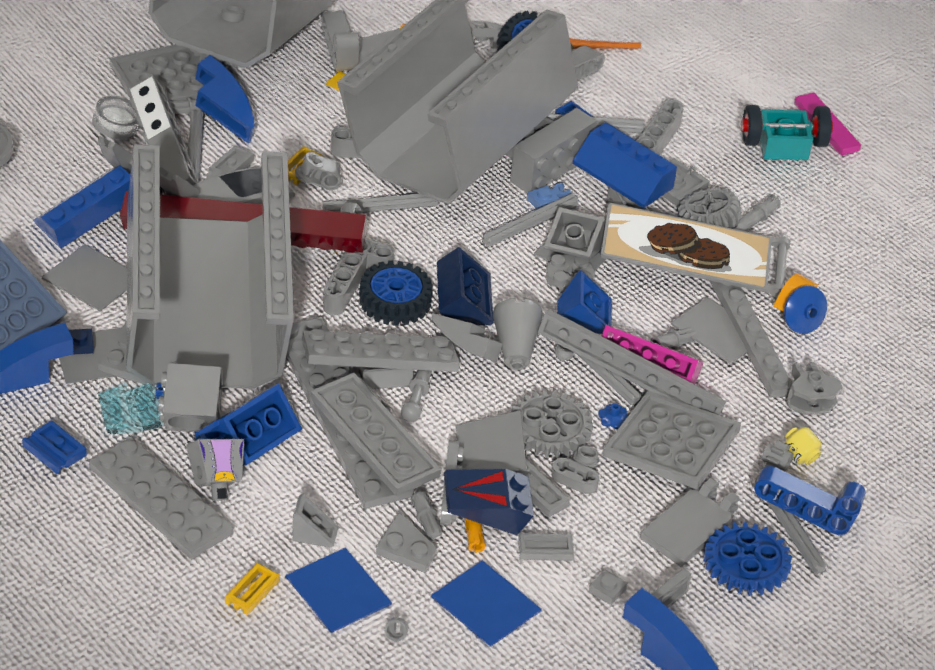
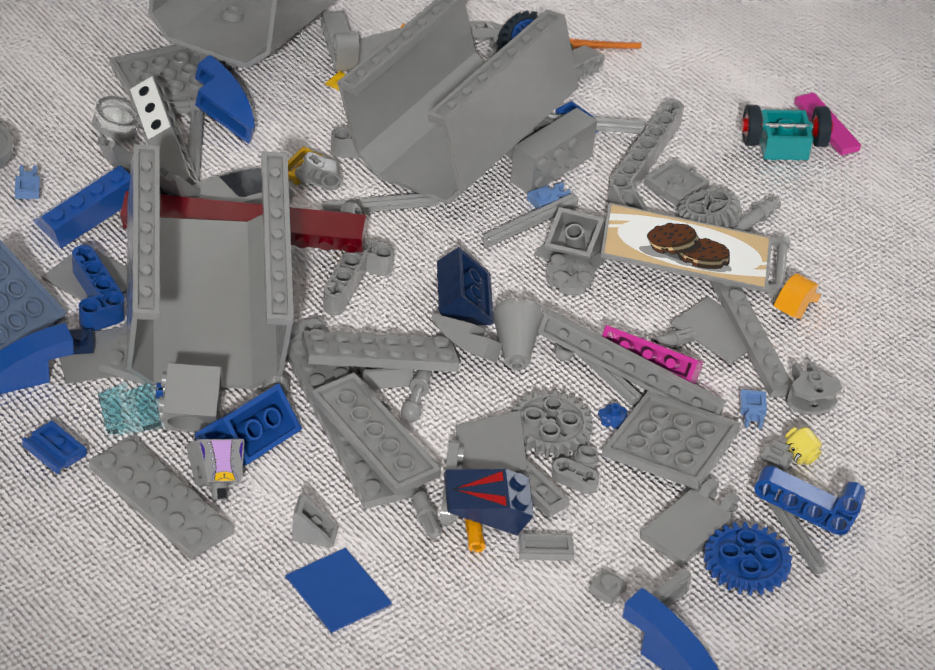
light grey hinge [204,145,255,180] -> none
yellow tile [225,563,280,616] -> none
black wheel [359,261,433,326] -> none
light grey wing [376,513,437,573] -> none
light grey hinge [385,617,408,641] -> none
blue piece [431,560,542,647] -> none
blue slope [557,270,612,334] -> none
blue slope [573,122,677,208] -> none
blue dish [784,286,827,334] -> none
none -> medium blue plate [15,165,40,199]
none -> blue beam [72,245,125,331]
none -> light grey tile [263,376,289,395]
none -> medium blue plate [739,390,767,429]

